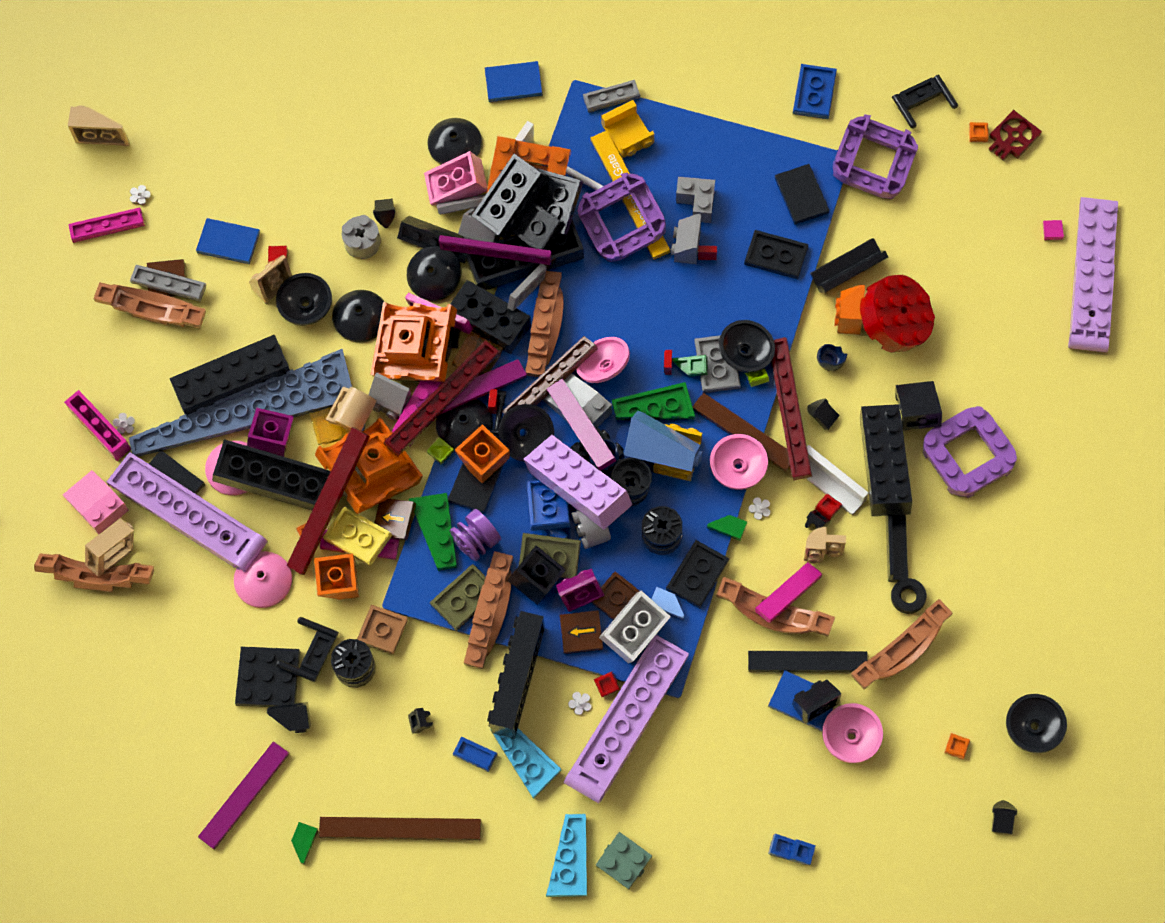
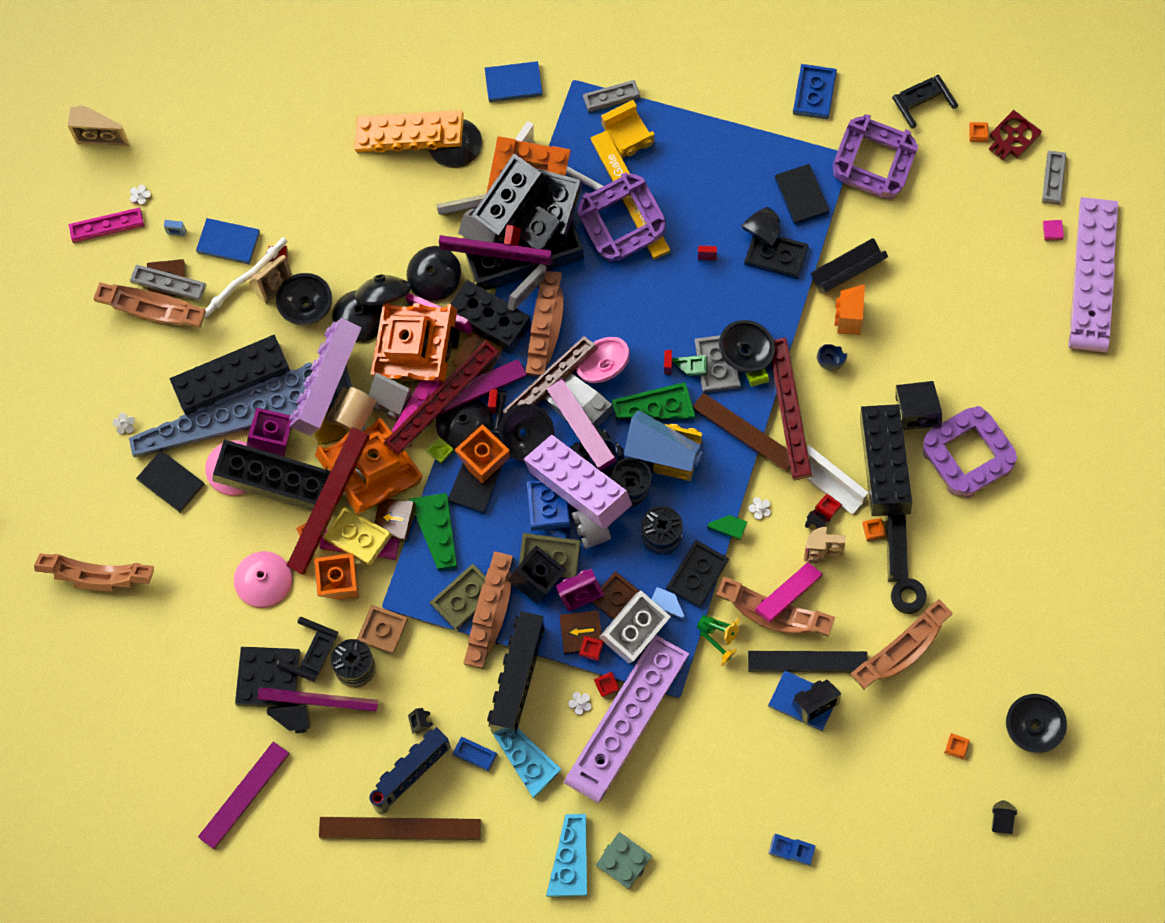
bright pink slope [63,470,129,535] -> none
dark pink brick [64,390,131,461] -> none
tan window [85,518,134,577] -> none
lavender hinge [107,452,268,572] -> none
green tile [291,822,318,865] -> none
light grey brick [342,215,381,259] -> none
black tile [373,198,395,228] -> none
black panel [397,216,467,263] -> none
bright pink slope [424,151,487,205] -> none
medium lavender wheel [449,509,501,561] -> none
light grey slope [671,214,701,264] -> none
light grey brick [676,177,715,223] -> none
bright pink dish [710,434,768,490] -> none
black tile [807,398,840,430] -> none
bright pink dish [822,703,883,763] -> none
red piece [860,274,935,353] -> none
none -> tile [164,220,186,236]
none -> white bar [205,237,288,318]
none -> magenta tile [258,688,378,712]
none -> lavender brick [289,318,362,436]
none -> light orange plate [354,110,464,152]
none -> black dish [355,274,411,305]
none -> dark blue hinge [369,727,451,814]
none -> red tile [504,225,521,246]
none -> red tile [579,636,604,661]
none -> green plant [697,615,740,666]
none -> black brick [741,207,781,248]
none -> orange tile [862,518,886,541]
none -> light grey tile [1042,151,1066,205]

